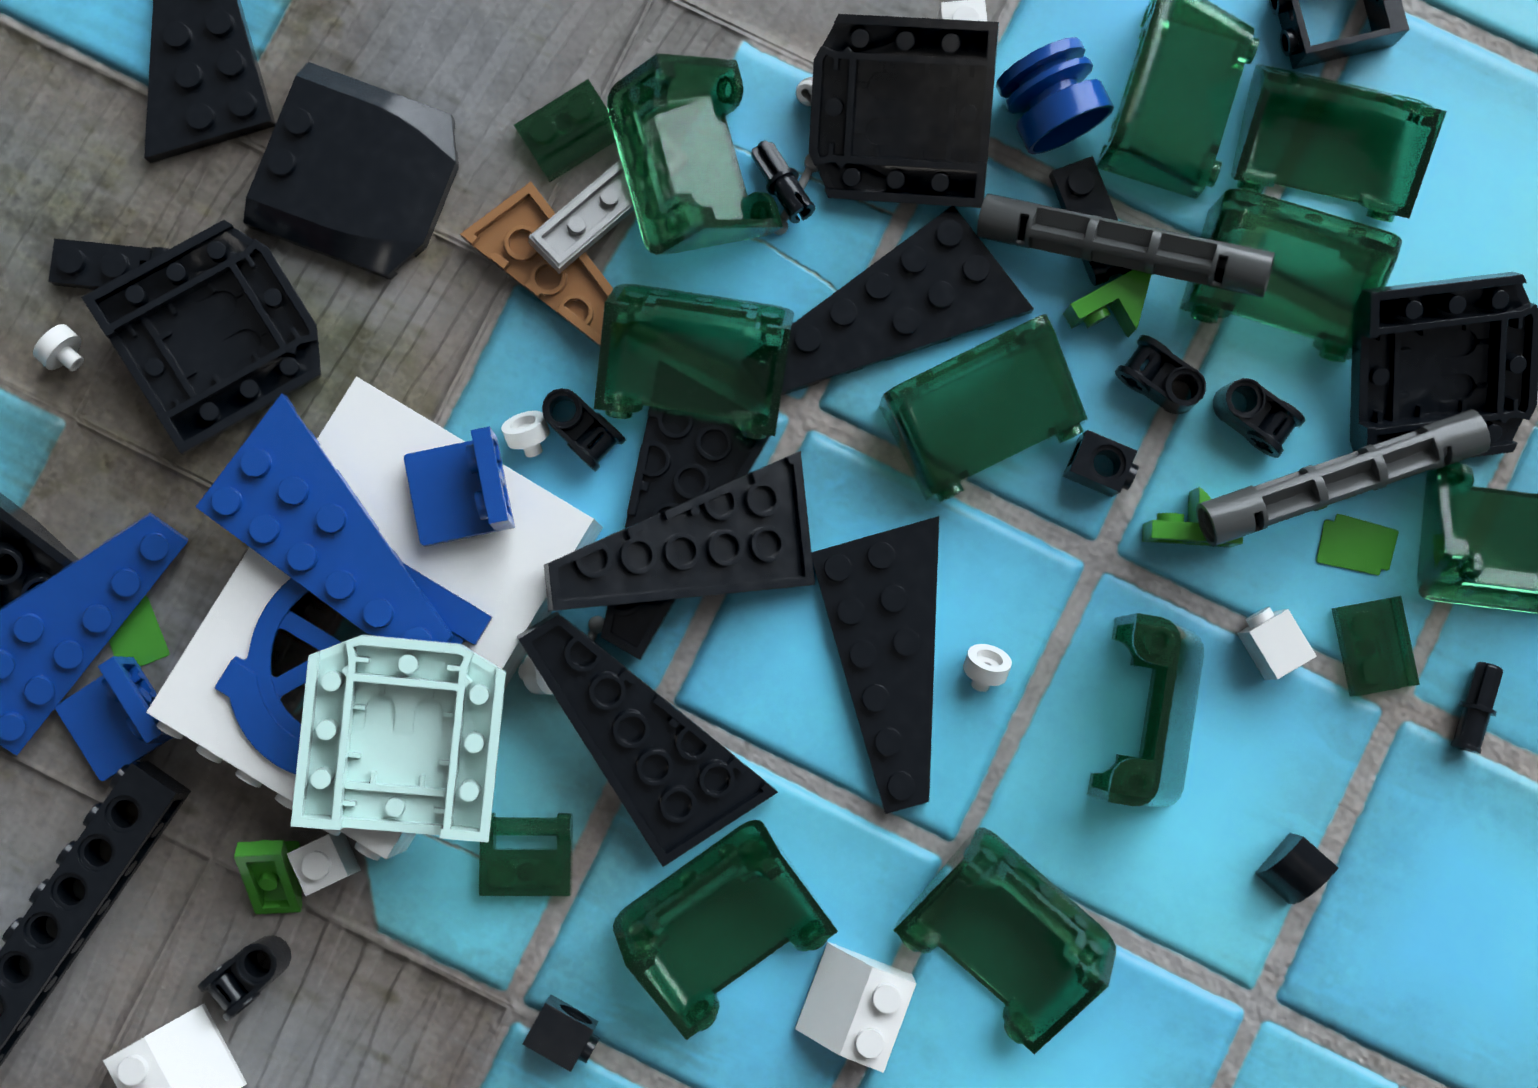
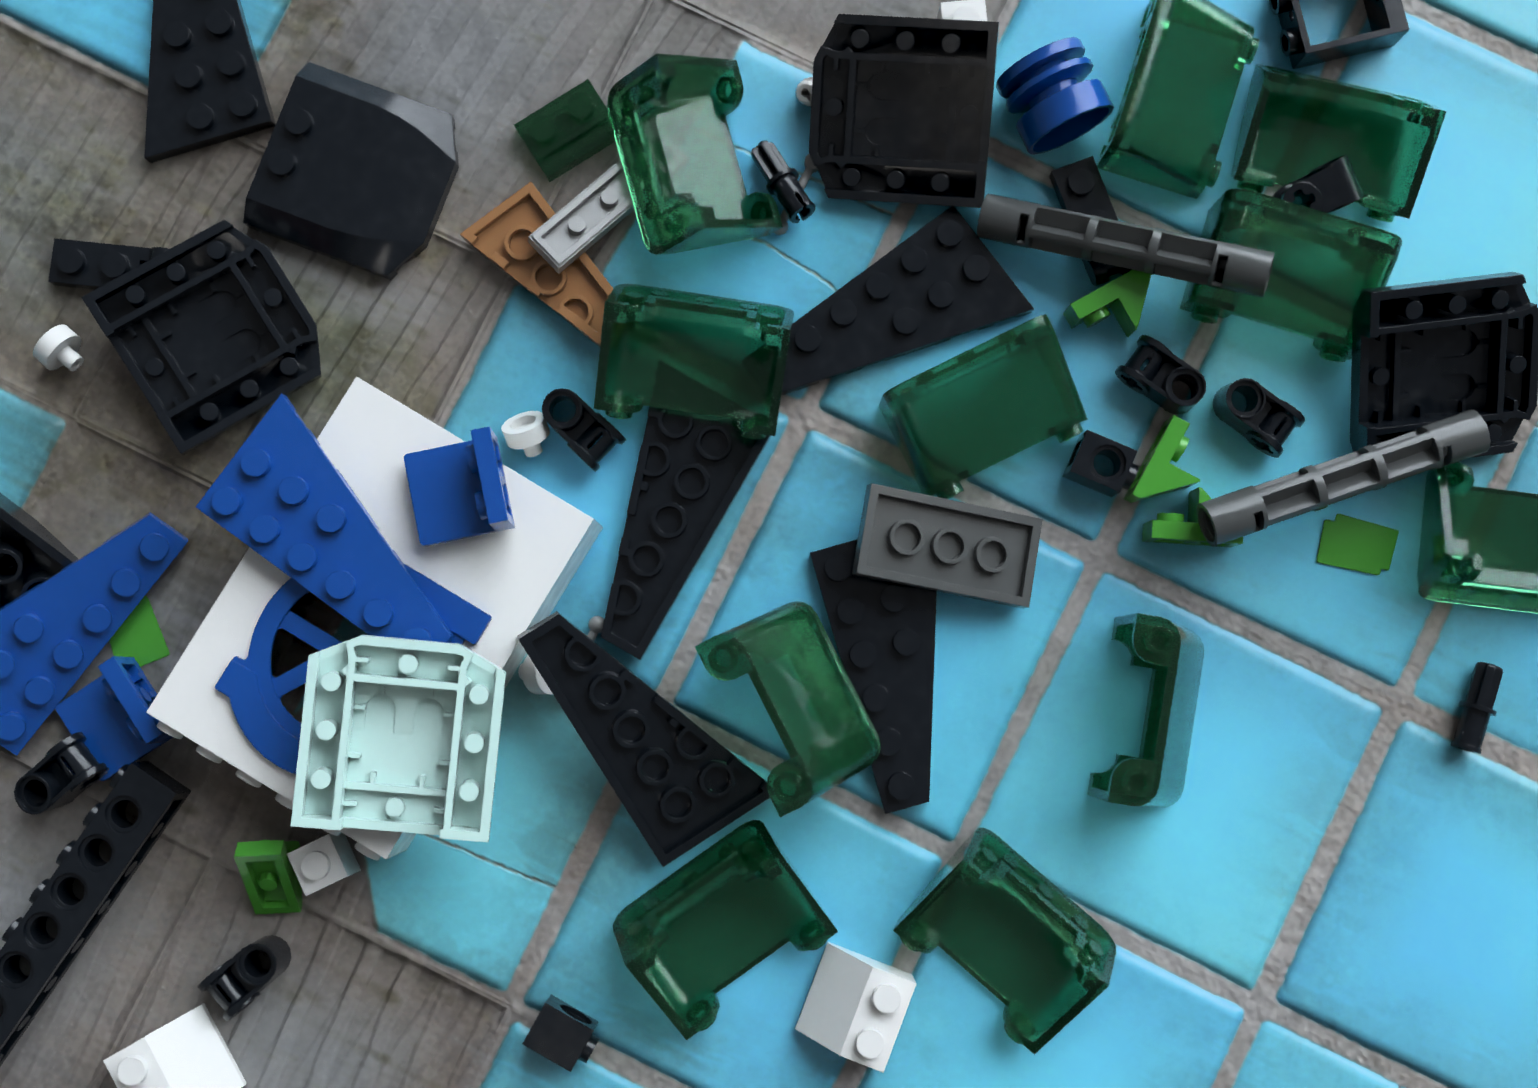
clear green plate [479,813,573,896] -> none
black wing [544,451,815,612] -> none
white tile [963,644,1012,692] -> none
white brick [1237,607,1317,680] -> none
black brick [1255,833,1338,904] -> none
clear green plate [1331,596,1420,696] -> none
none -> black piece [14,732,109,815]
none -> clear green windscreen [695,601,881,817]
none -> dark grey plate [852,483,1043,608]
none -> bright green slope [1123,415,1200,503]
none -> black piece [1270,154,1365,225]

